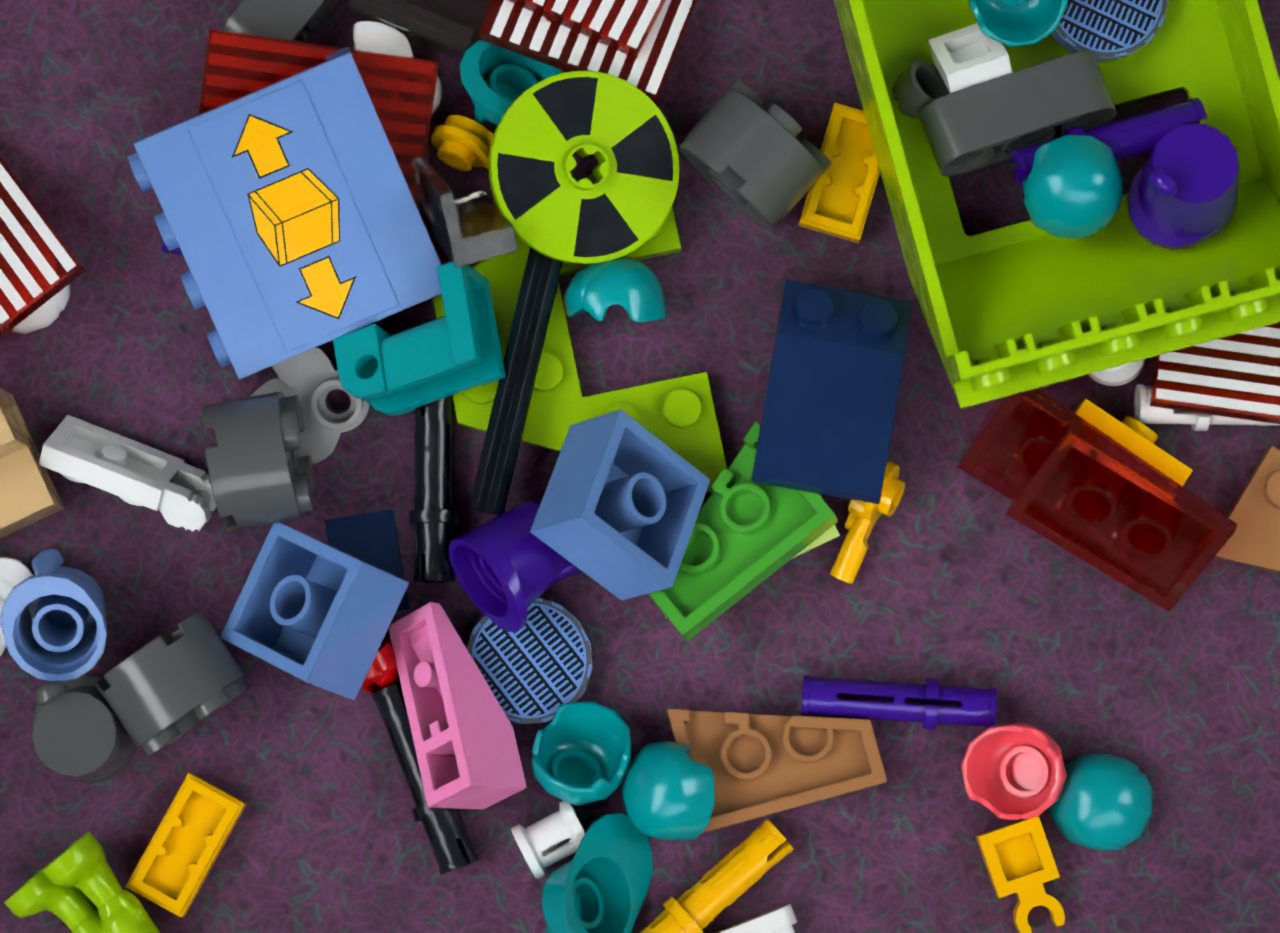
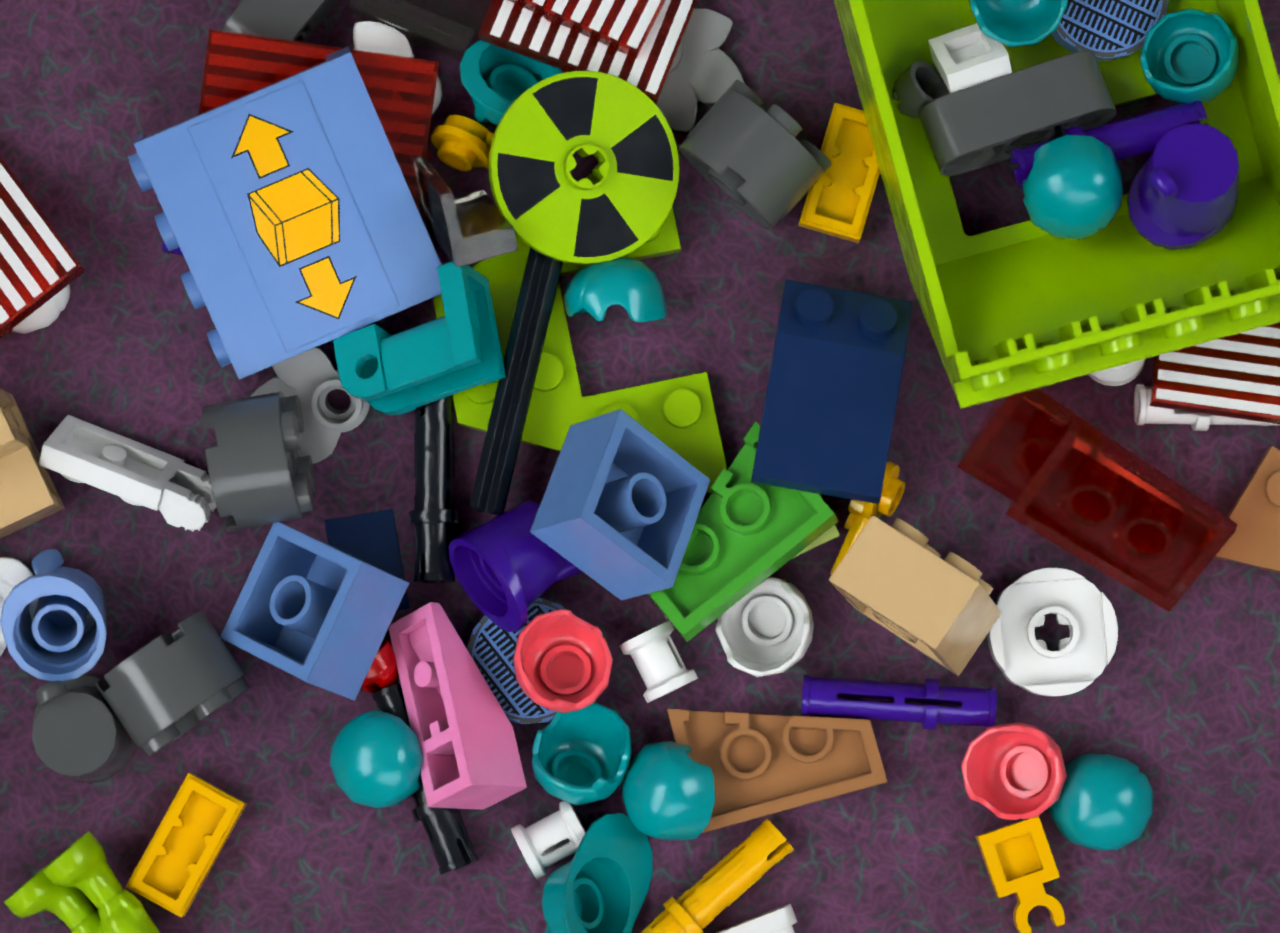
yellow plate [1066,398,1193,495] -> none
none -> teal hair [330,710,423,809]
none -> coral hair [513,609,613,714]
none -> white bush [619,621,698,703]
none -> light grey plate [626,8,744,133]
none -> white hair [716,576,814,677]
none -> tan brick [828,515,1002,677]
none -> white plate [987,568,1118,697]
none -> teal hair [1140,8,1240,104]

